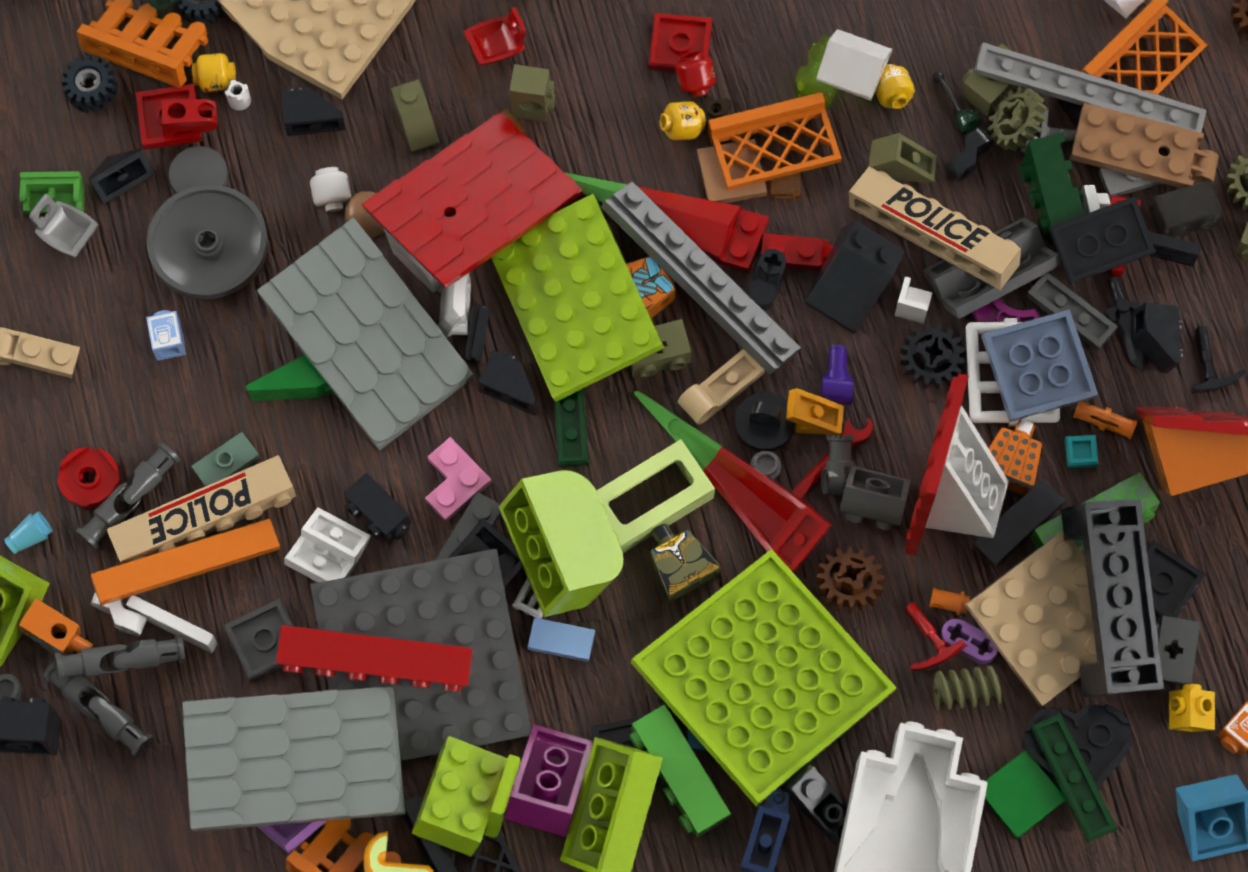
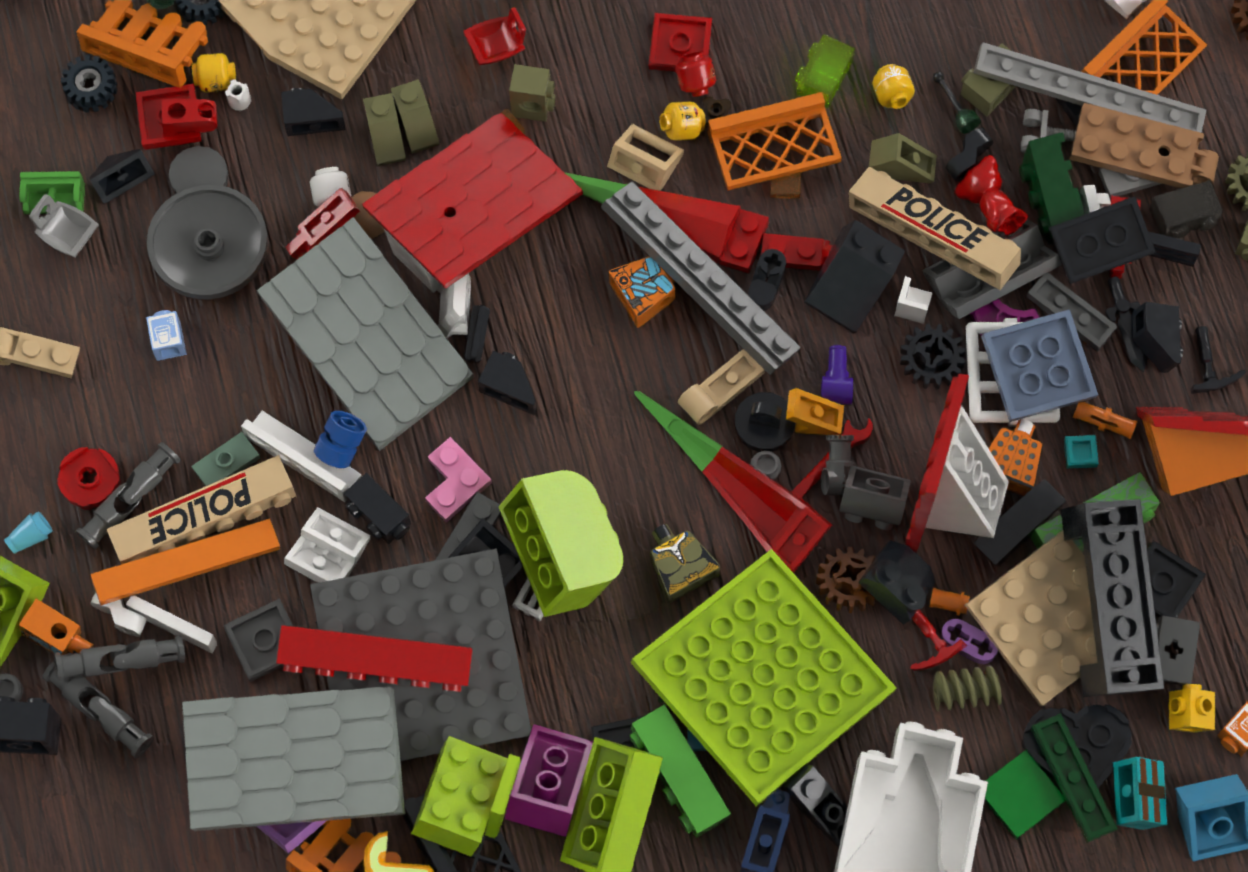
green slope [245,355,335,401] -> none
lime plate [491,194,664,402] -> none
light blue tile [527,618,595,662] -> none
dark green tile [554,389,589,467] -> none
yellowish green piece [596,439,715,553] -> none
olive brick [630,319,691,377] -> none
medium nougat tile [697,139,767,203] -> none
white slope [816,29,892,101] -> none
olive gear [987,86,1047,151] -> none
none -> white fence [241,410,362,502]
none -> hinge [285,188,360,259]
none -> blue wheel [314,411,367,468]
none -> olive slope [363,93,406,166]
none -> tan tile [607,124,684,191]
none -> black slope [858,540,935,625]
none -> red animal [954,155,1028,235]
none -> teal brick [1113,757,1167,830]

